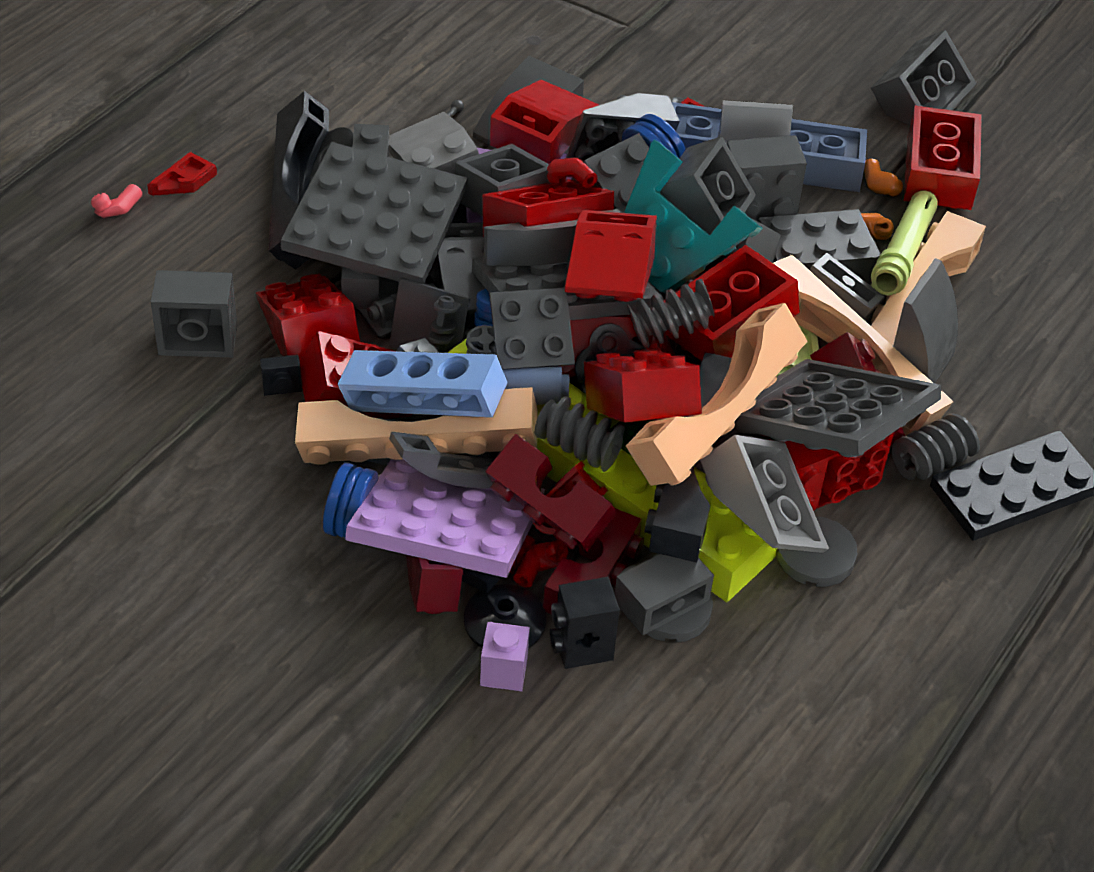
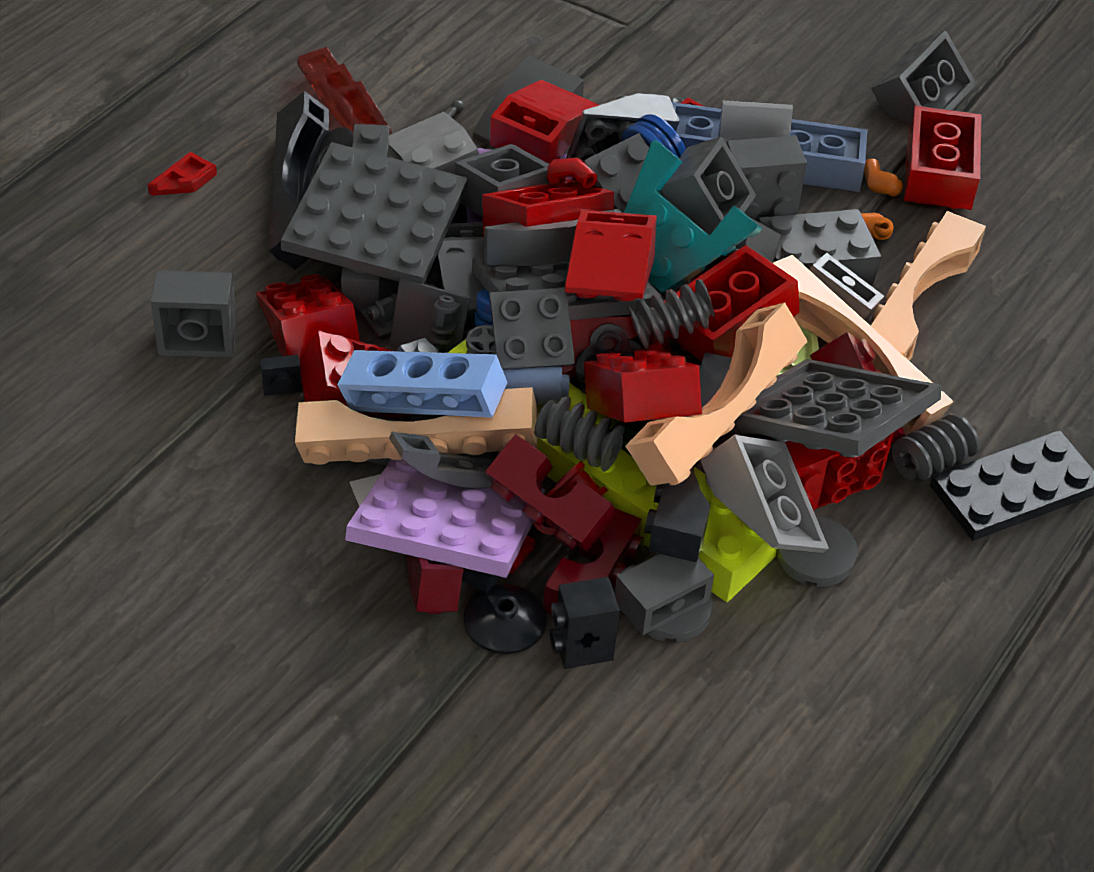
coral arm [91,184,143,218] -> none
blue head [323,462,379,537] -> none
lavender brick [480,622,530,691] -> none
red arm [514,540,568,587] -> none
yellowish green cylinder [870,191,938,295] -> none
dark grey slope [893,258,958,383] -> none
none -> clear red slope [297,47,392,135]

